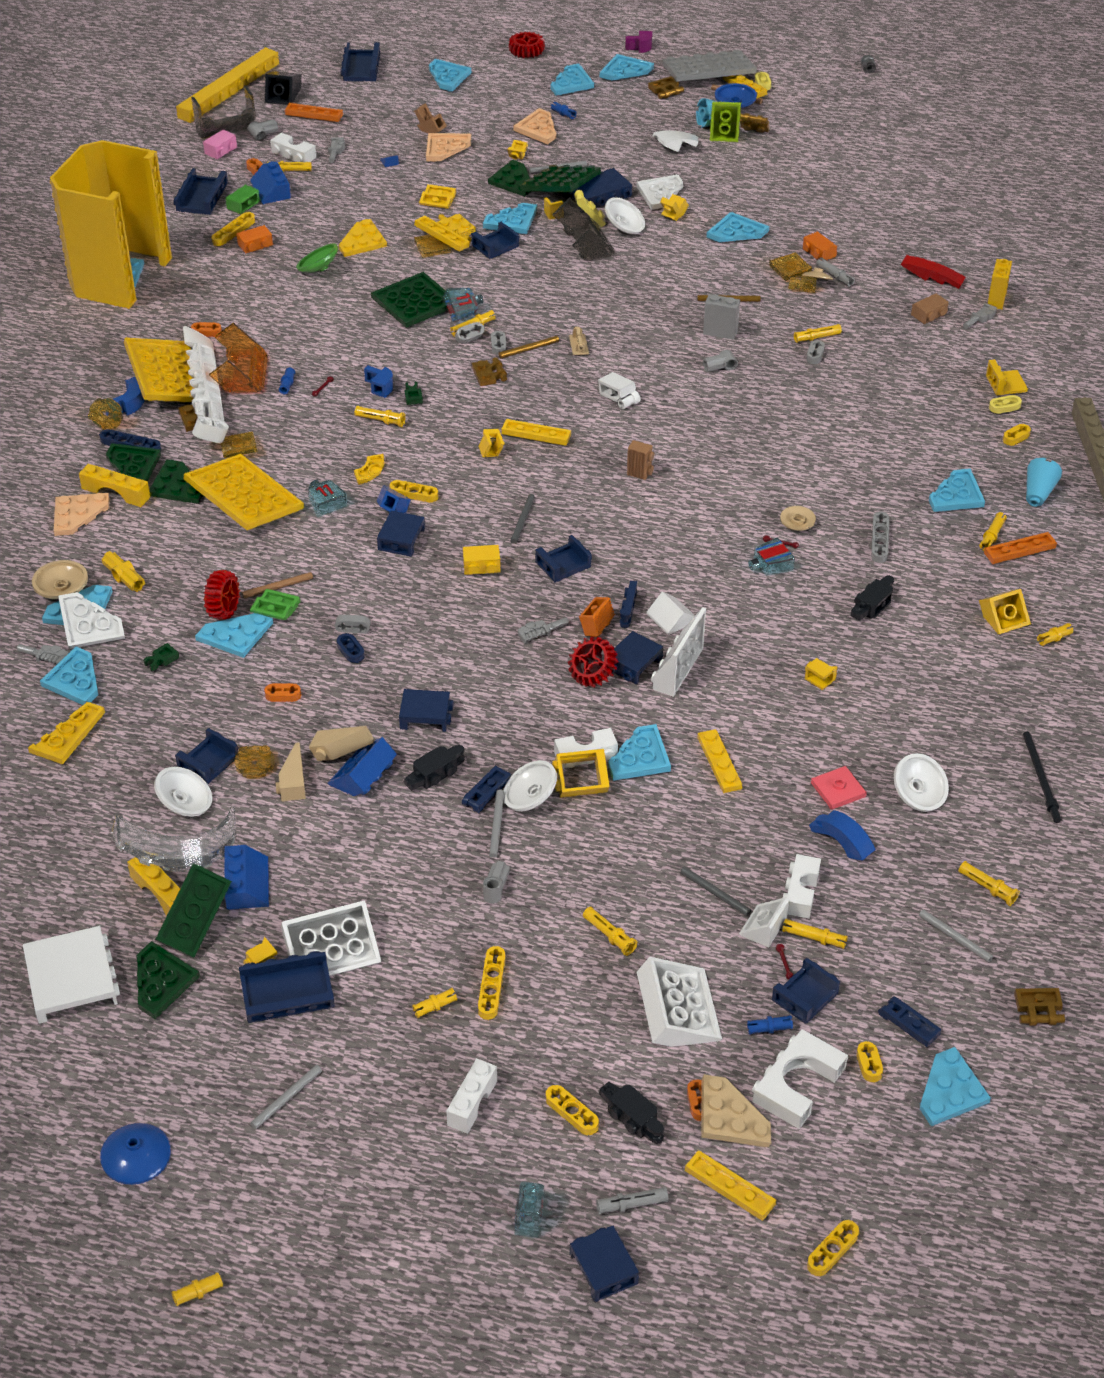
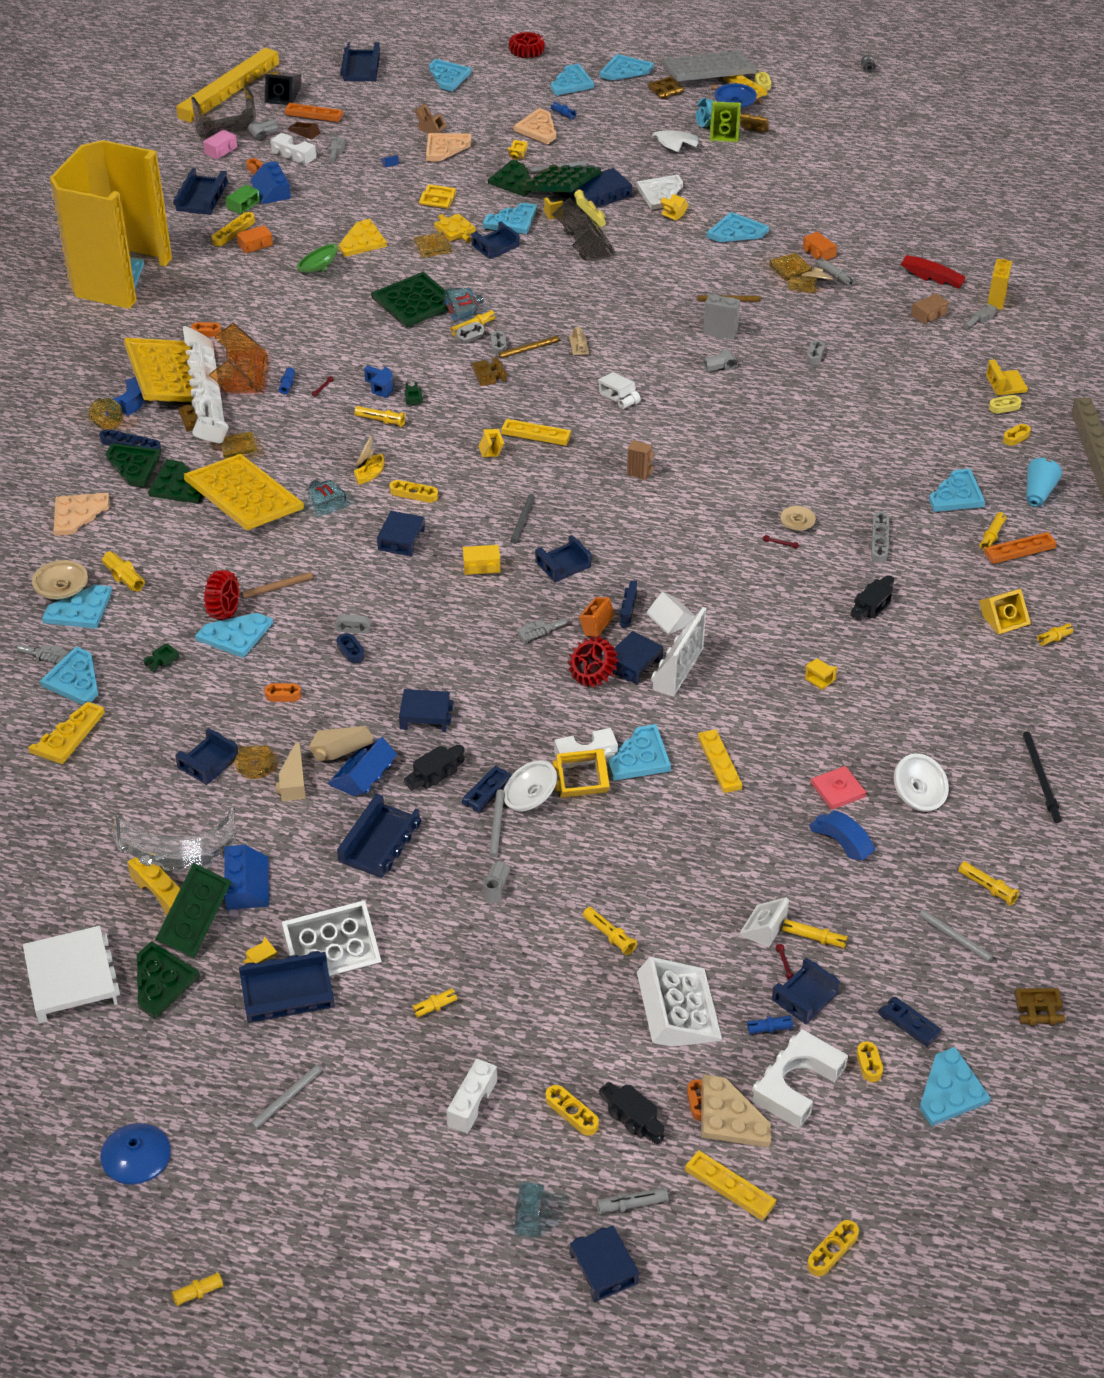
white plate [58,592,125,649] -> none
yellow arch [79,463,150,507] -> none
white dish [154,767,212,817] -> none
bright green slope [250,589,300,620] -> none
yellow pin [267,161,312,172] -> none
blue slope [377,485,411,513] -> none
yellow plate [414,215,470,252] -> none
yellow beam [478,946,505,1020] -> none
white dish [605,198,645,234] -> none
magenta brick [625,31,653,53] -> none
dark grey bar [680,866,751,916] -> none
clear light blue torso [748,537,795,576] -> none
white arch [783,854,821,918] -> none
yellow pin [793,324,842,343] -> none
none -> reddish brown slope [288,121,320,140]
none -> dark blue panel [337,794,422,878]
none -> tan dish [355,435,374,466]

